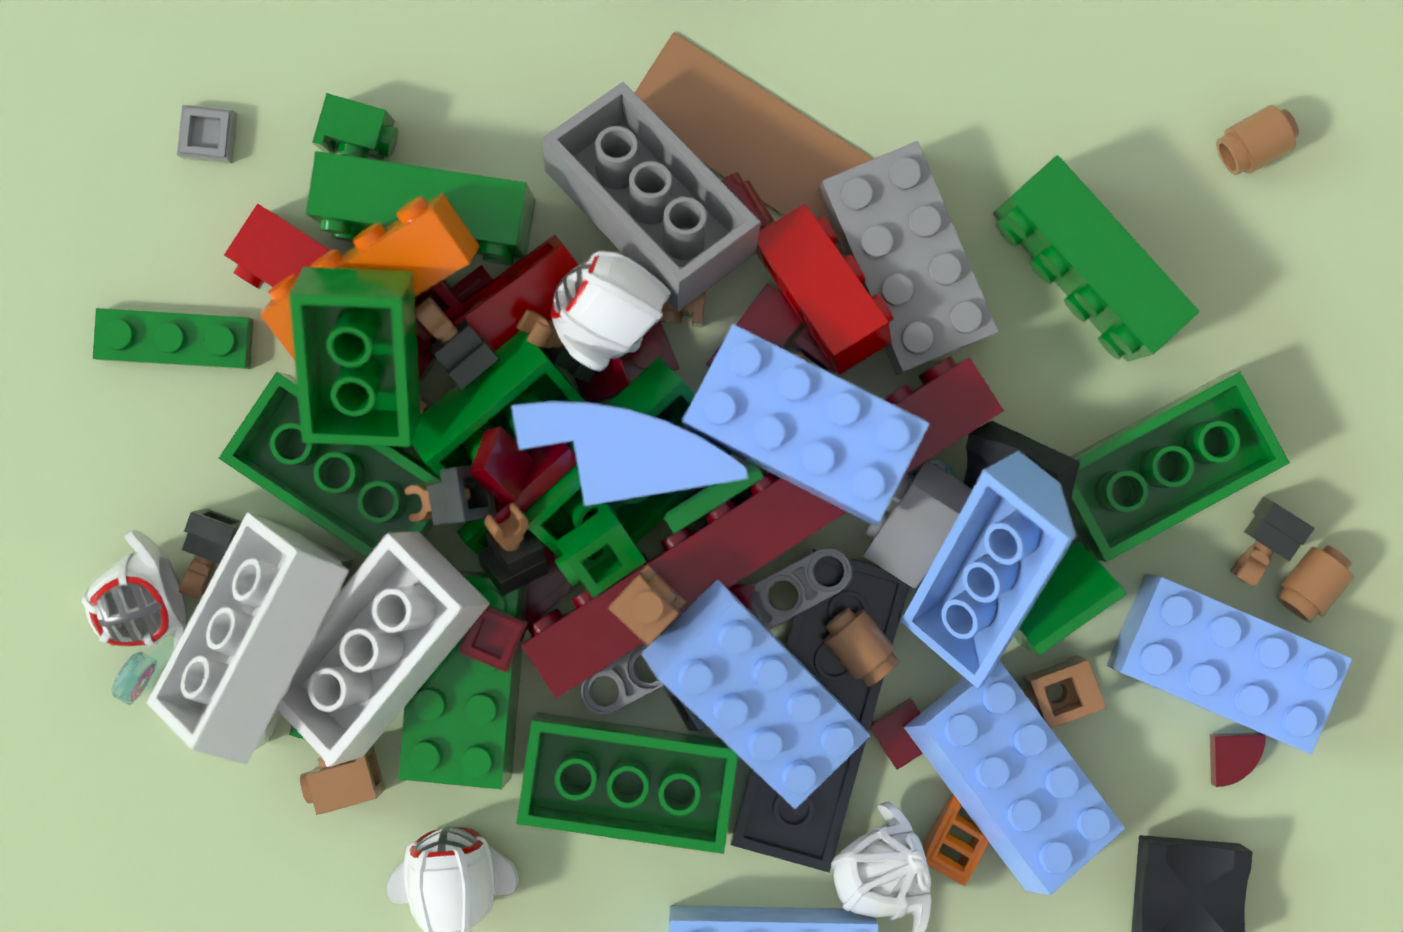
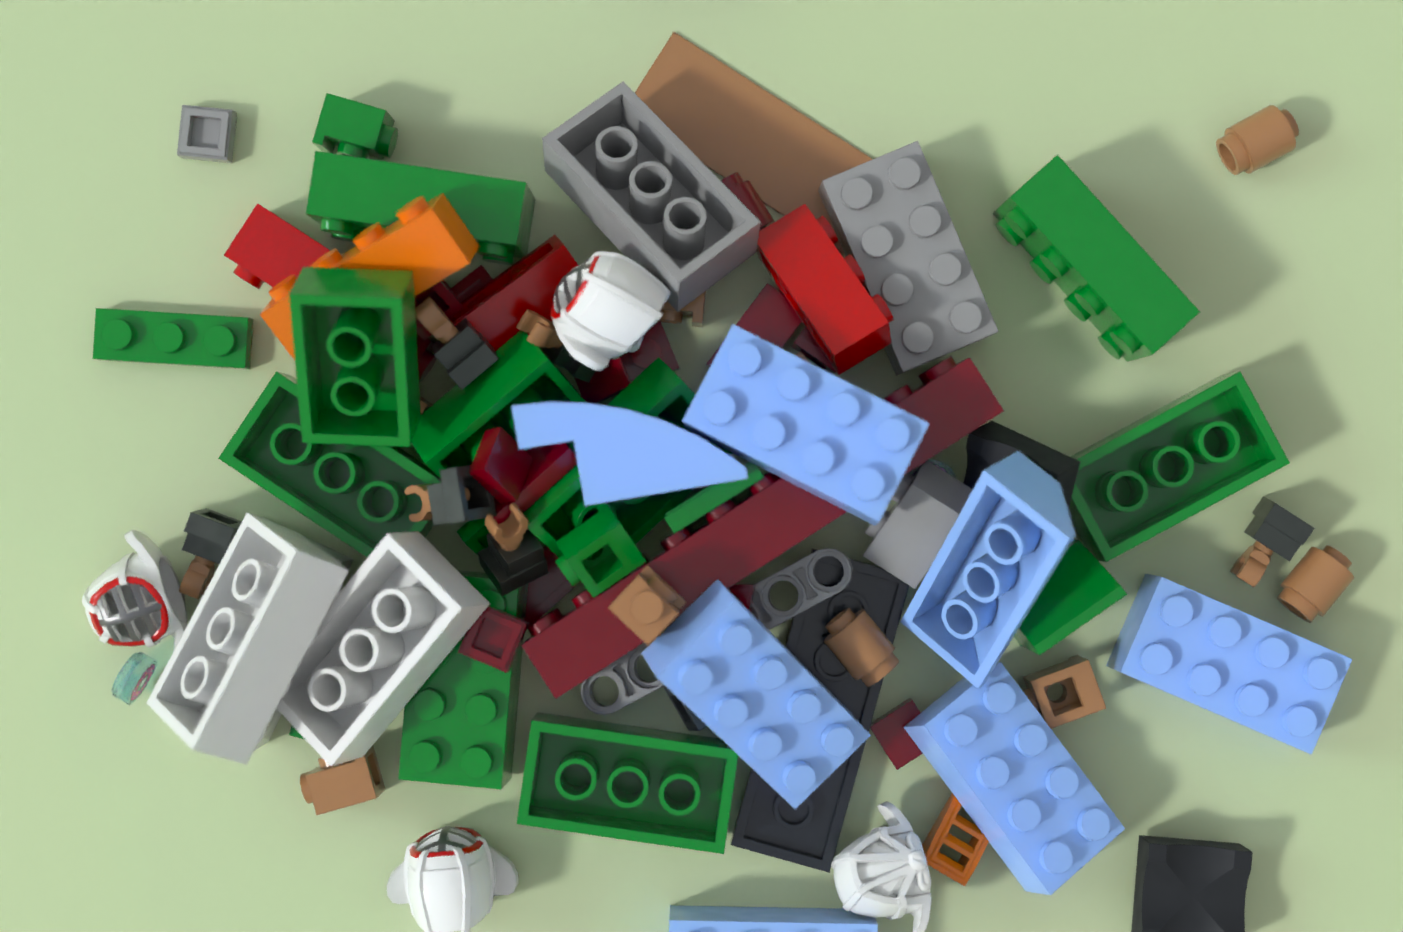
dark red tile [1210,733,1266,787] -> none

